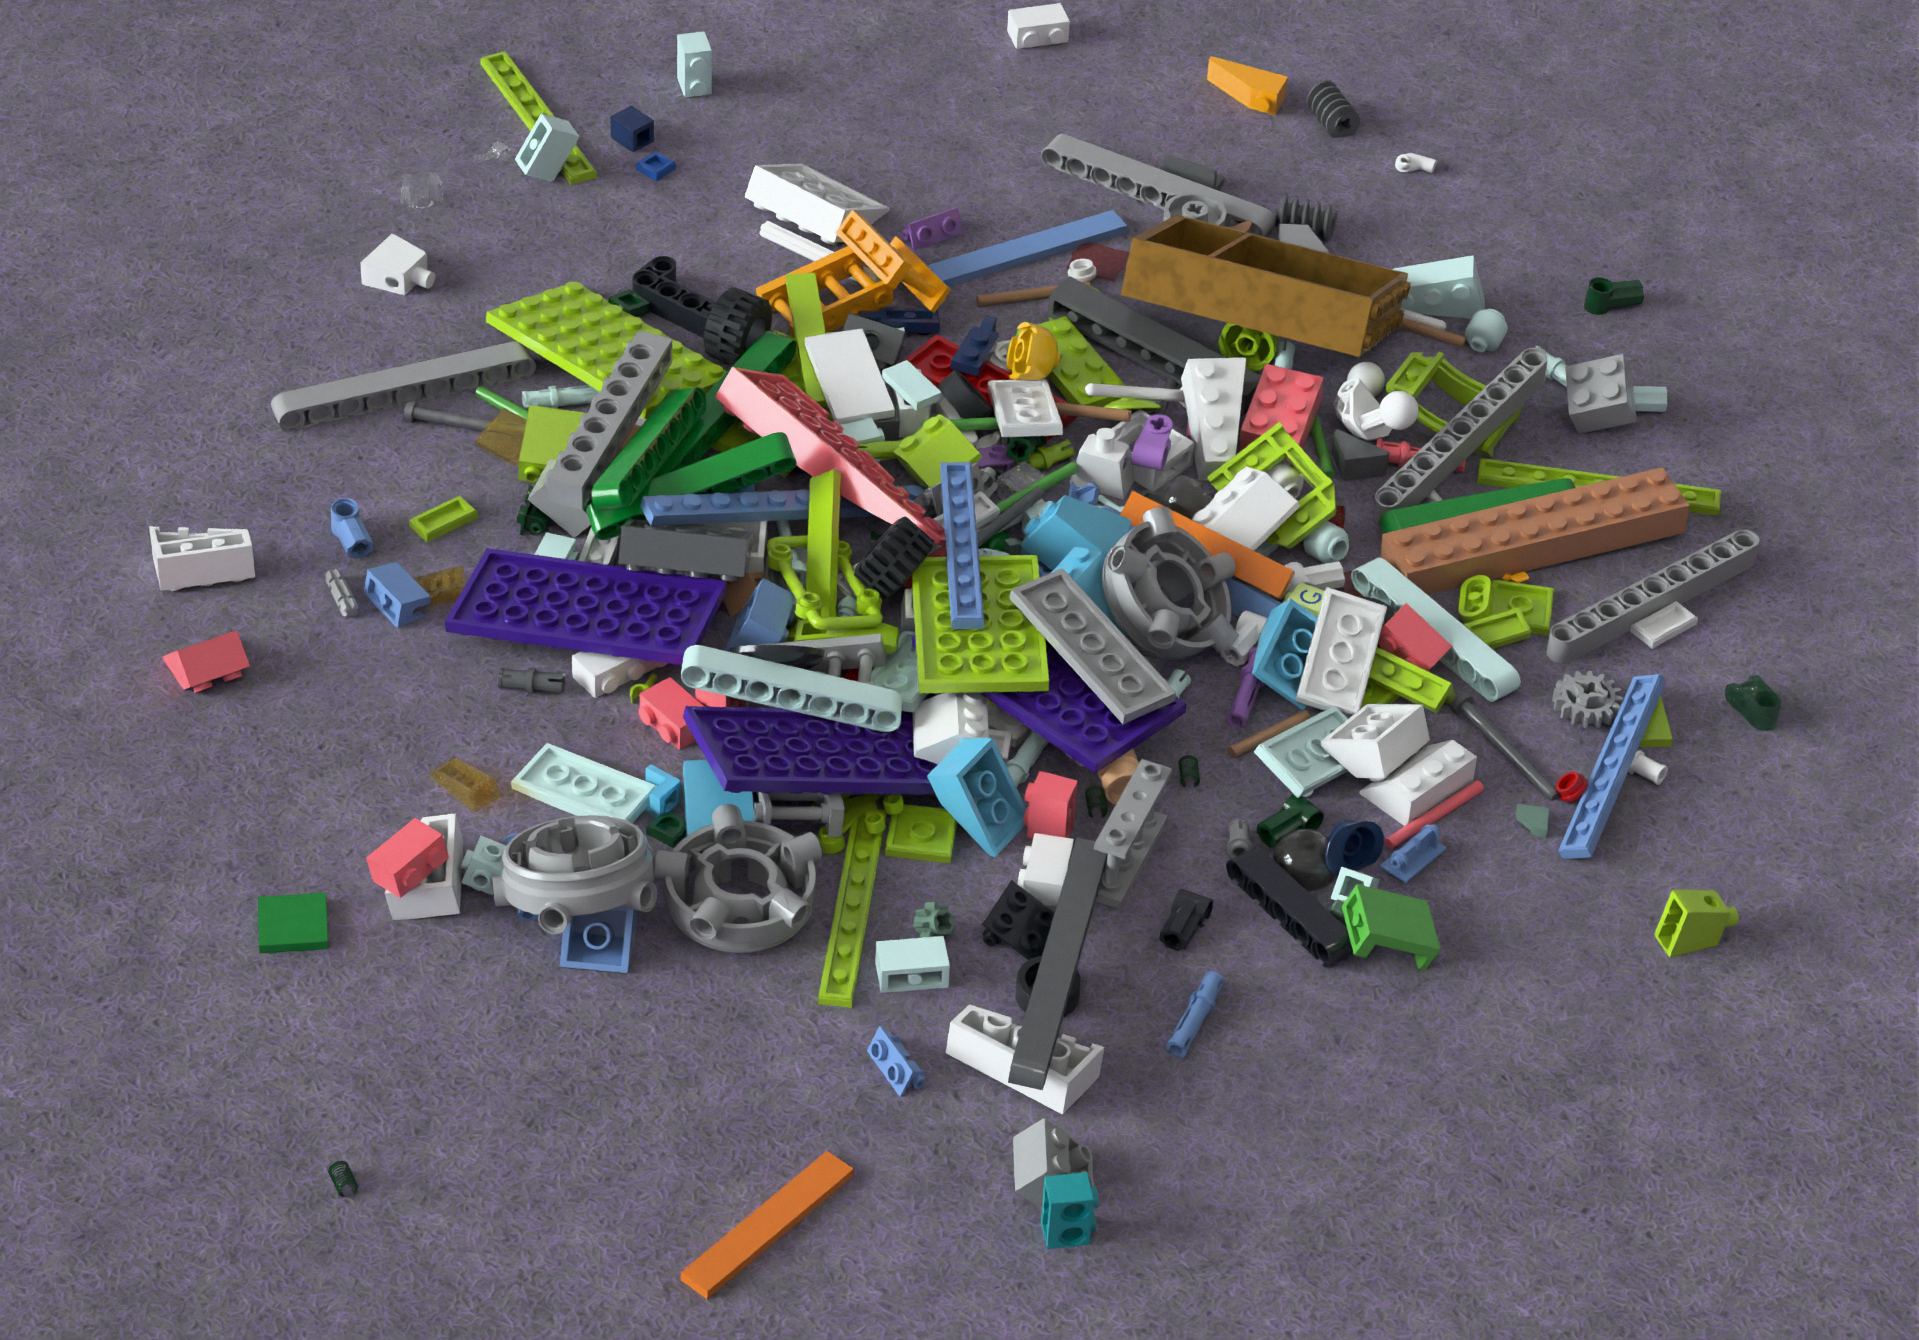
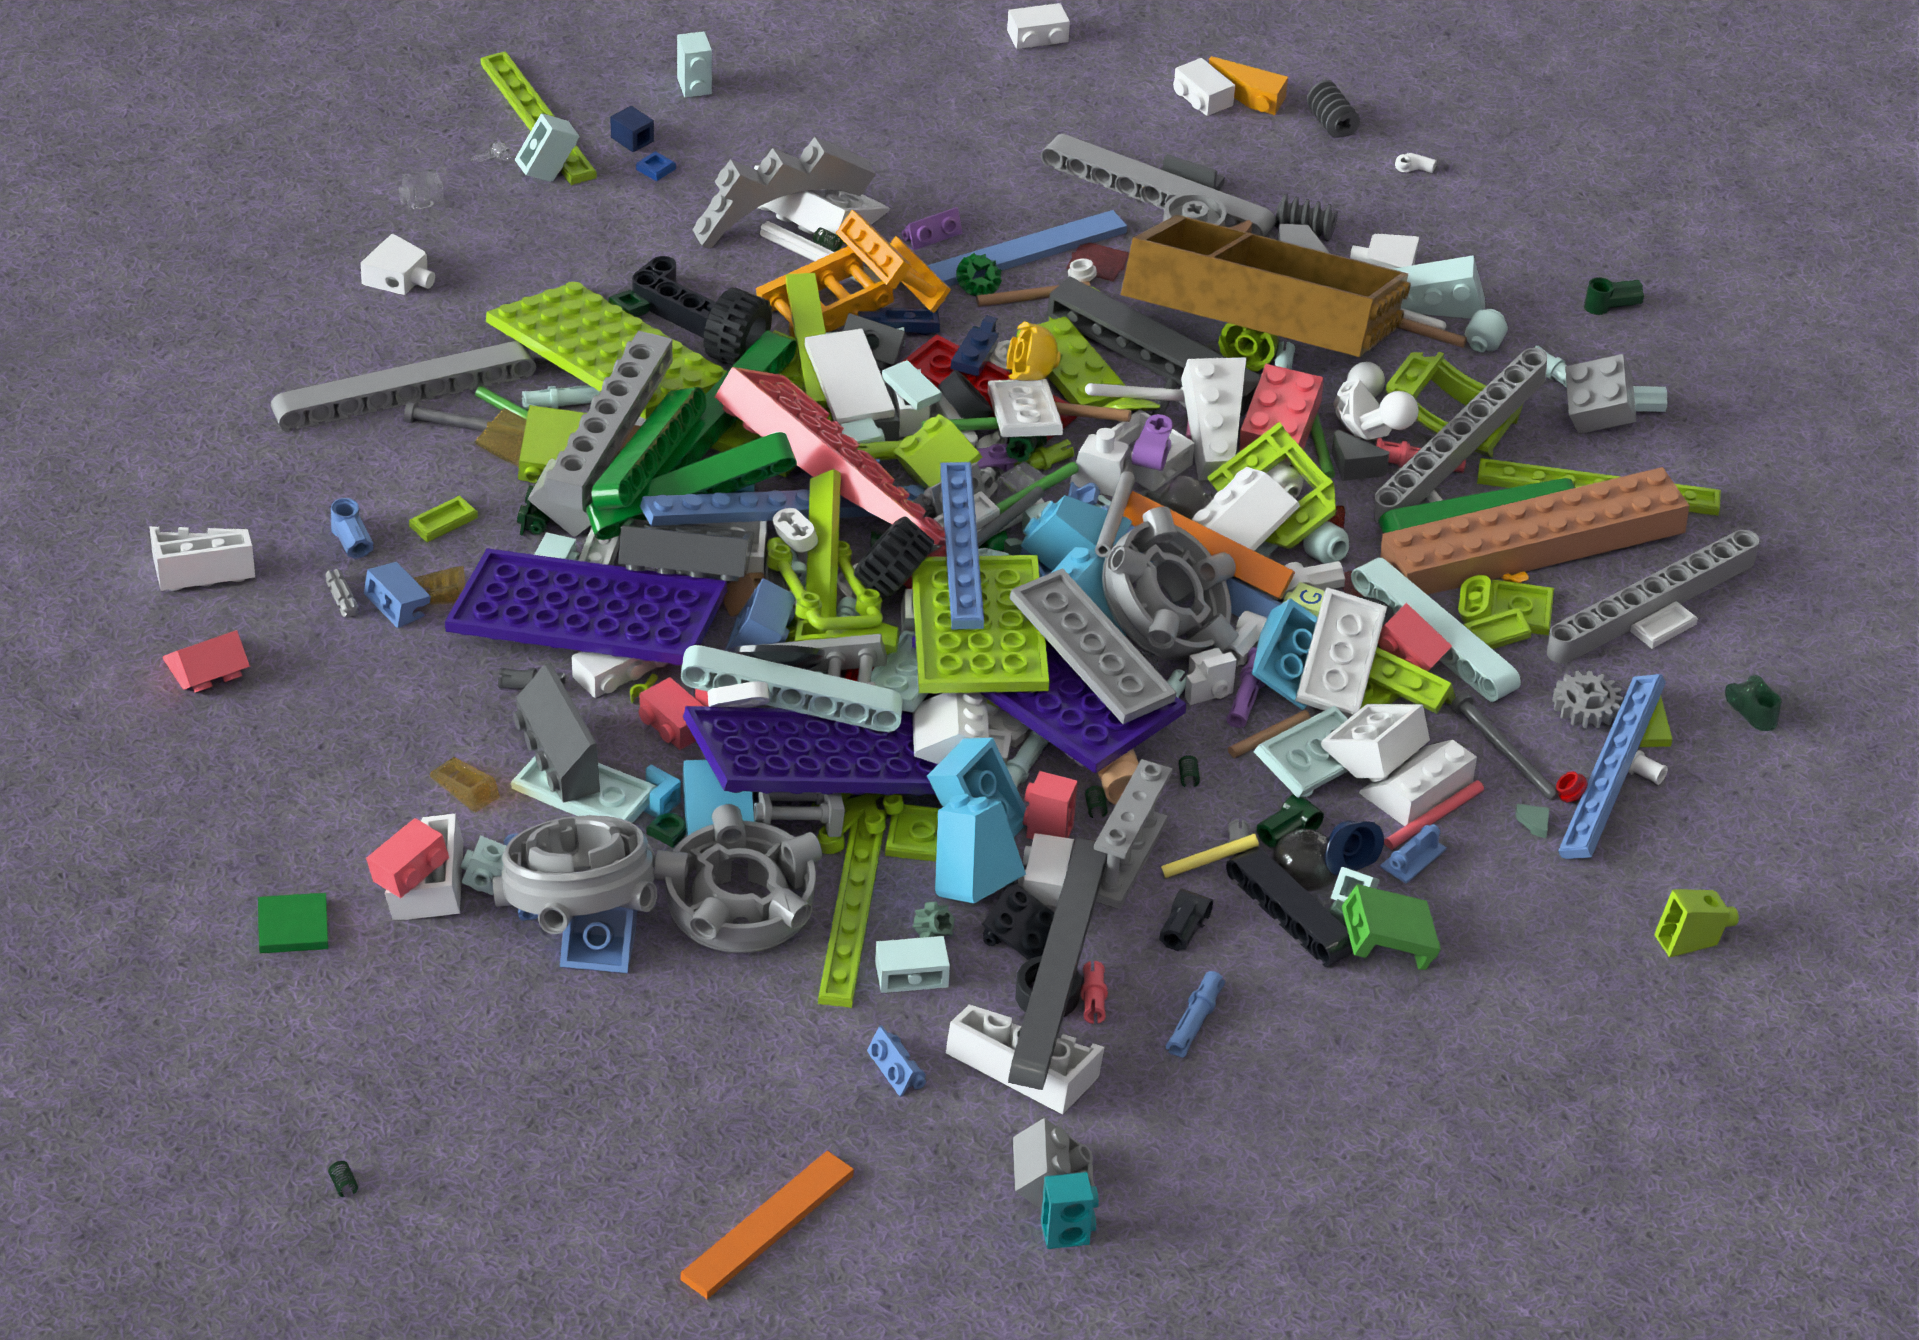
none -> slope [513,663,600,803]
none -> light grey arch [692,137,876,249]
none -> white beam [707,681,770,708]
none -> white beam [773,508,818,552]
none -> dark green piece [813,227,843,252]
none -> medium azure slope [935,794,1026,903]
none -> green gear [956,253,1002,297]
none -> coral pin [1081,961,1108,1024]
none -> light grey piece [1095,471,1135,557]
none -> light yellow bar [1161,833,1259,879]
none -> white brick [1173,58,1235,116]
none -> white brick [1185,648,1237,705]
none -> white torso [1350,234,1419,269]

